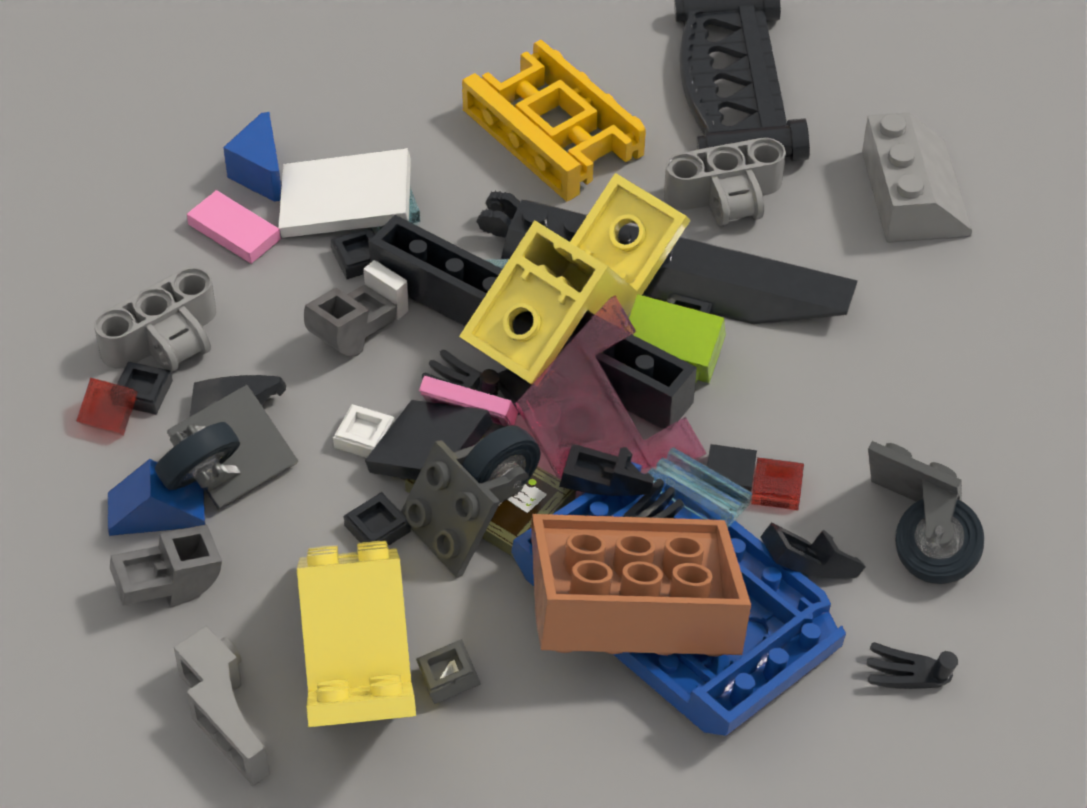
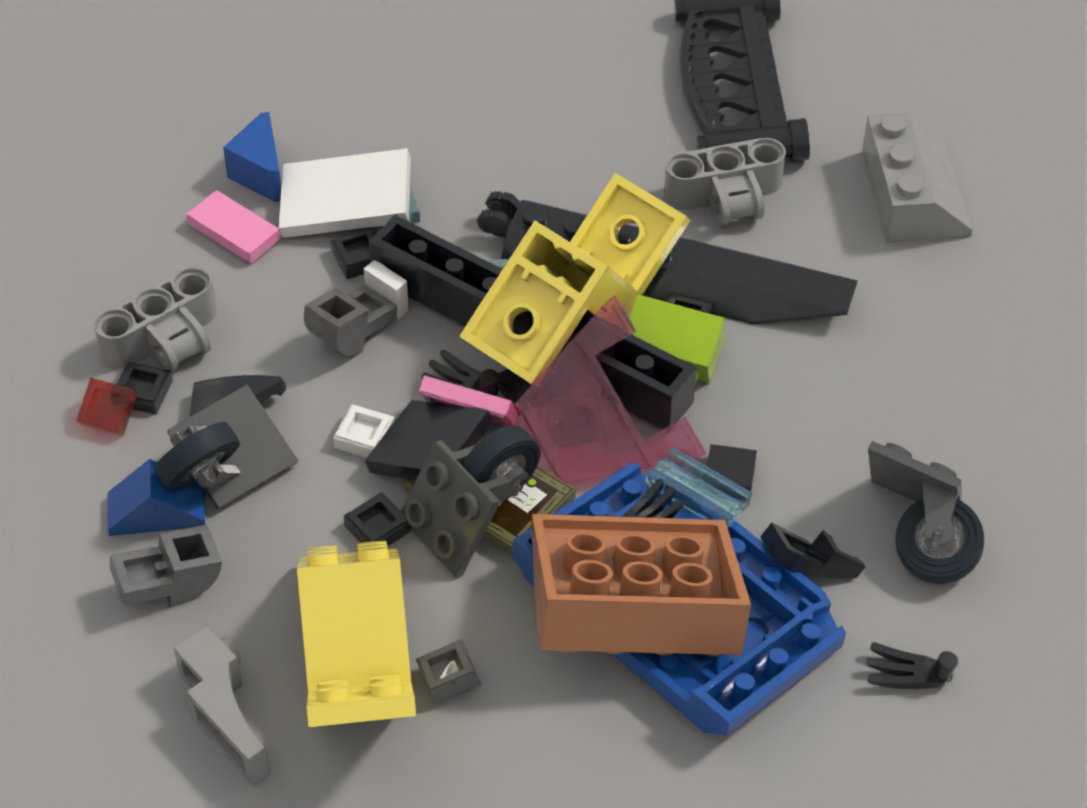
yellow fence [462,39,646,202] -> none
black slope [559,443,654,496] -> none
clear red tile [751,457,804,510] -> none

